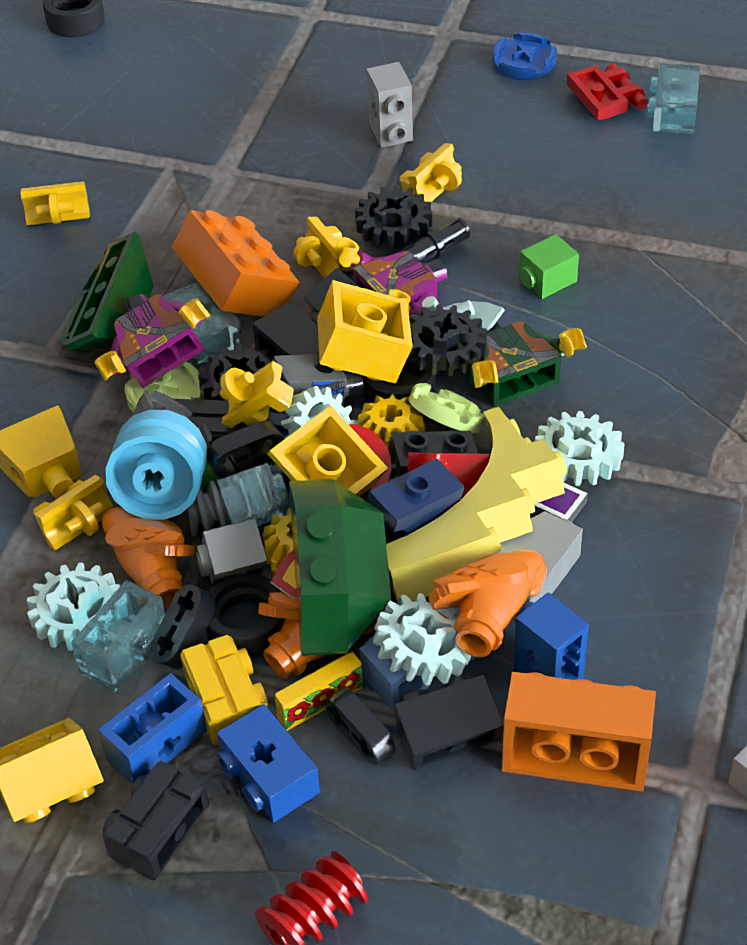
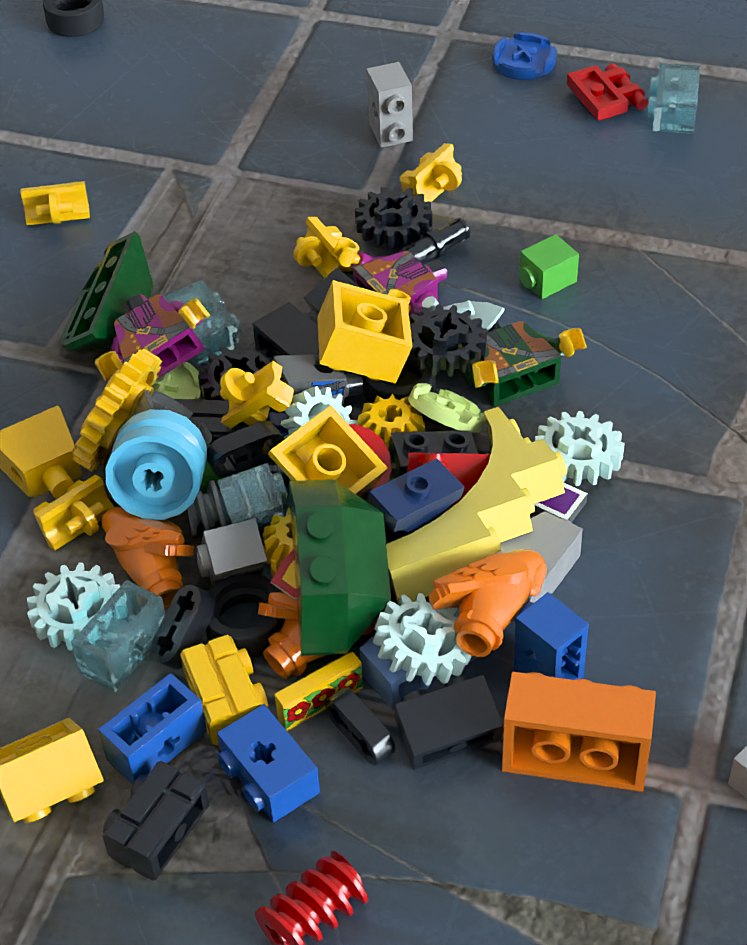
orange brick [172,210,300,317] -> none
none -> yellow gear [73,348,162,472]

